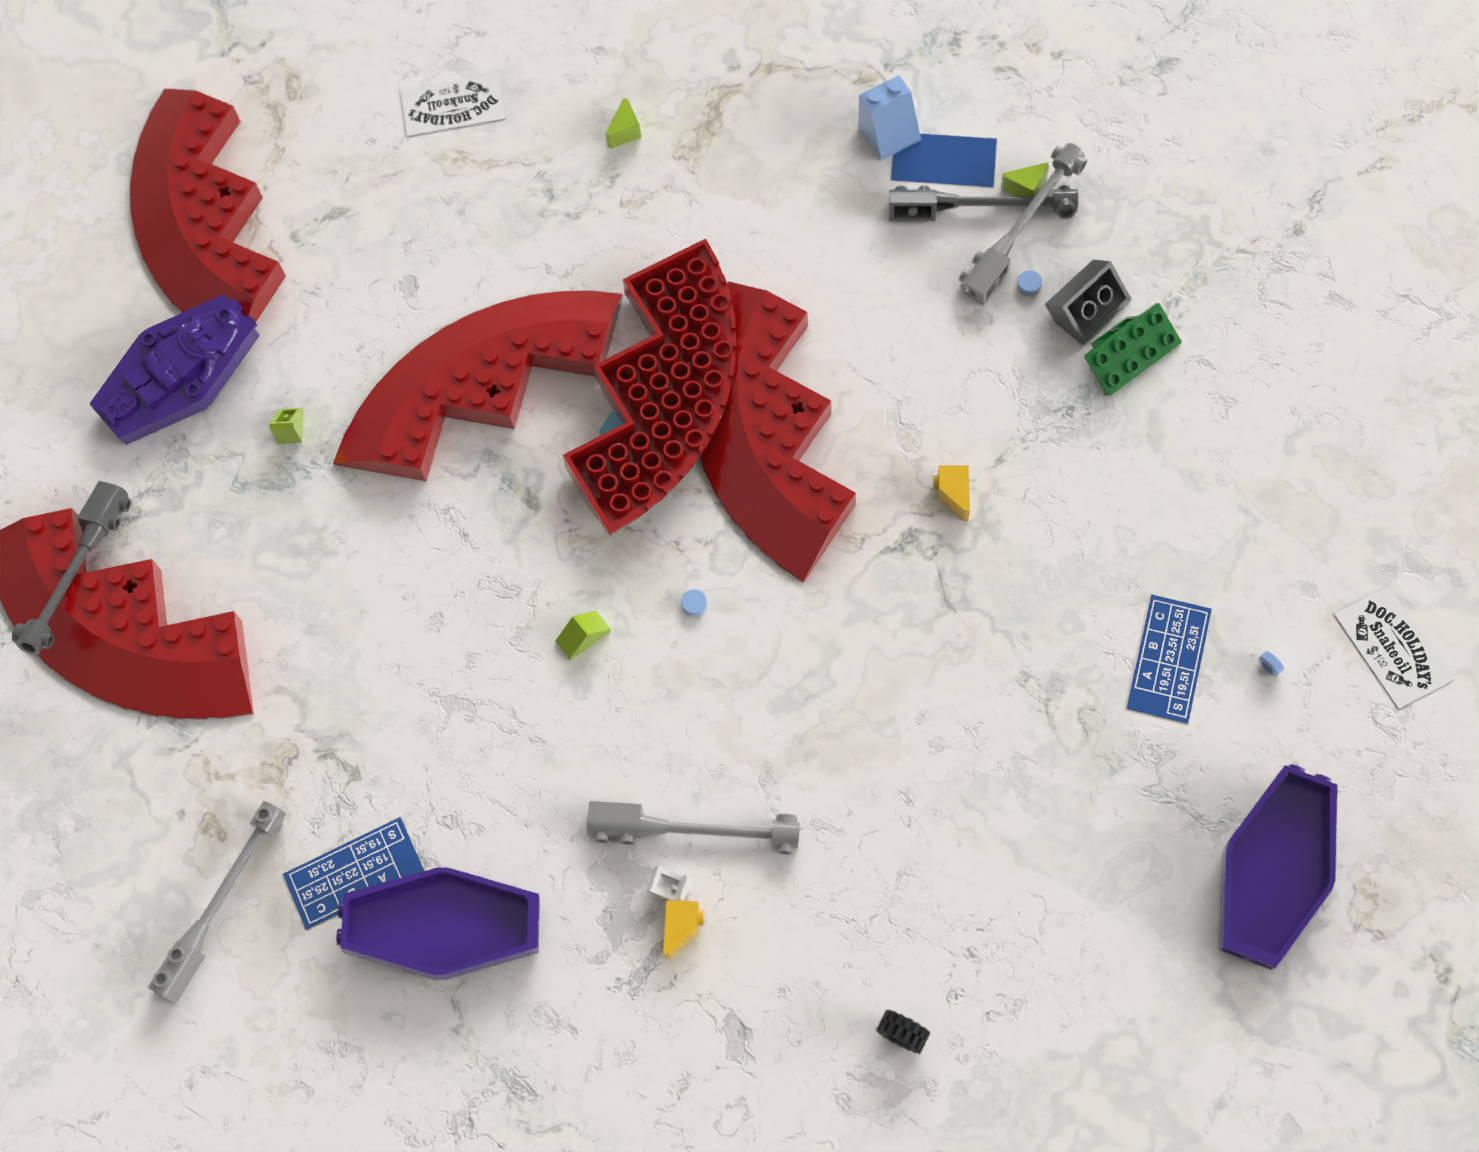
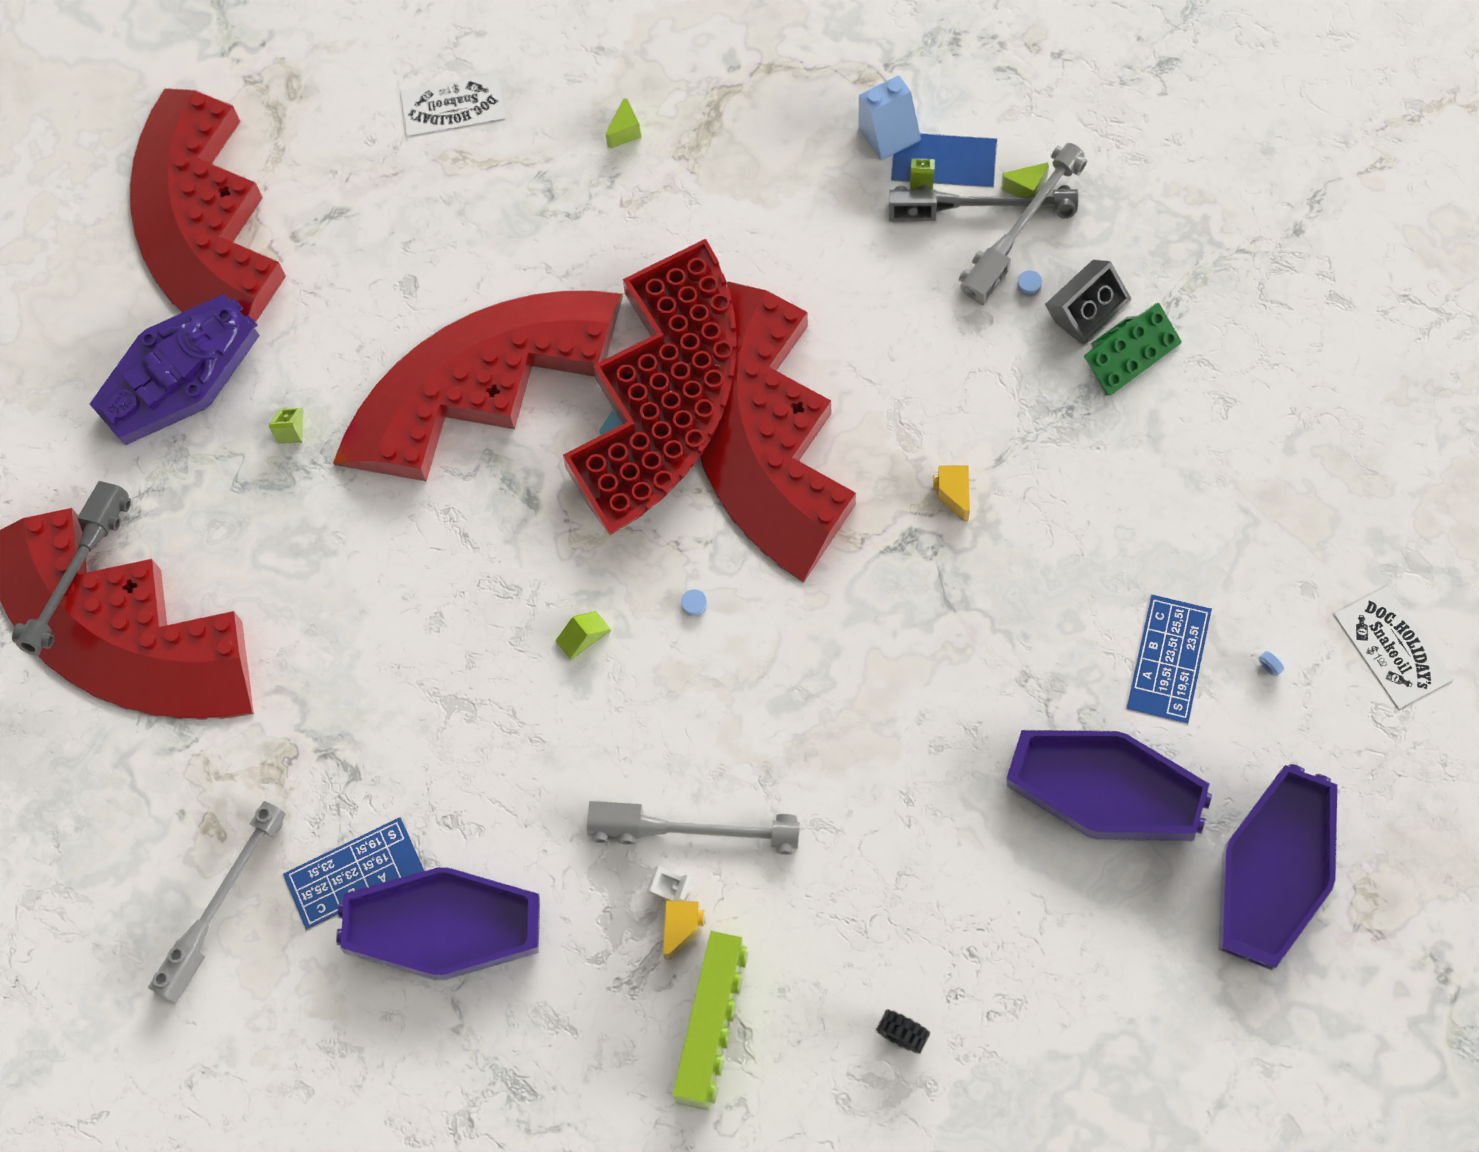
none -> lime brick [672,930,748,1110]
none -> lime slope [910,159,935,190]
none -> dark purple container [1006,730,1213,841]

